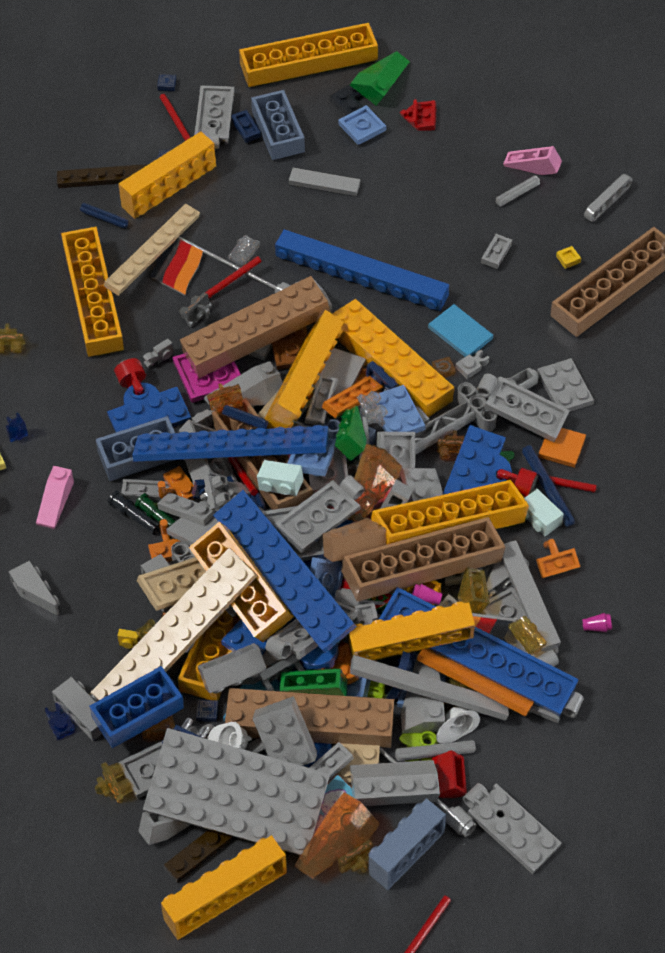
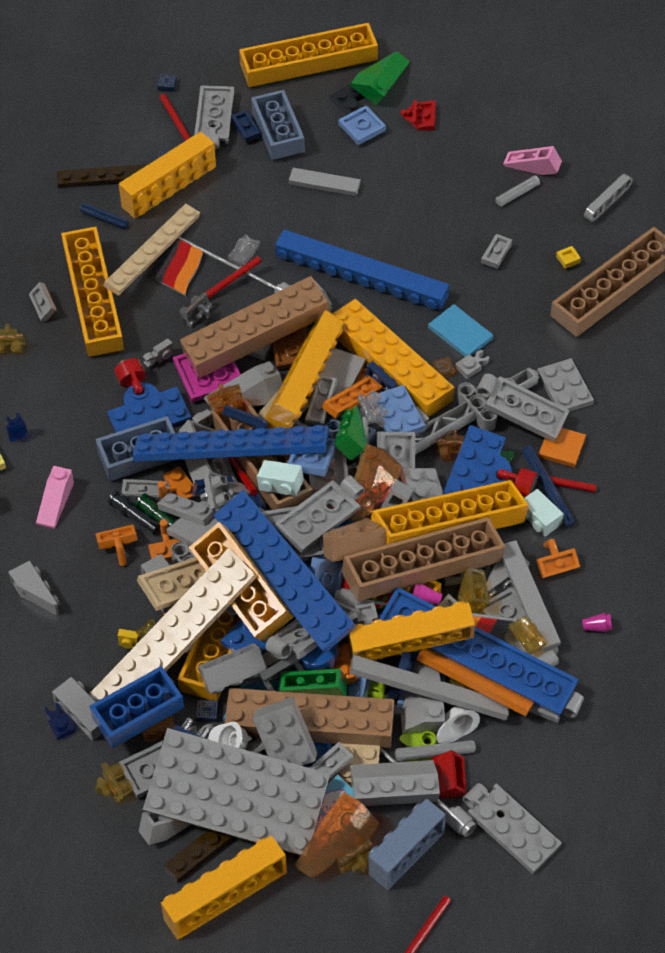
none -> light grey plate [29,282,57,322]
none -> orange plate [95,525,138,566]

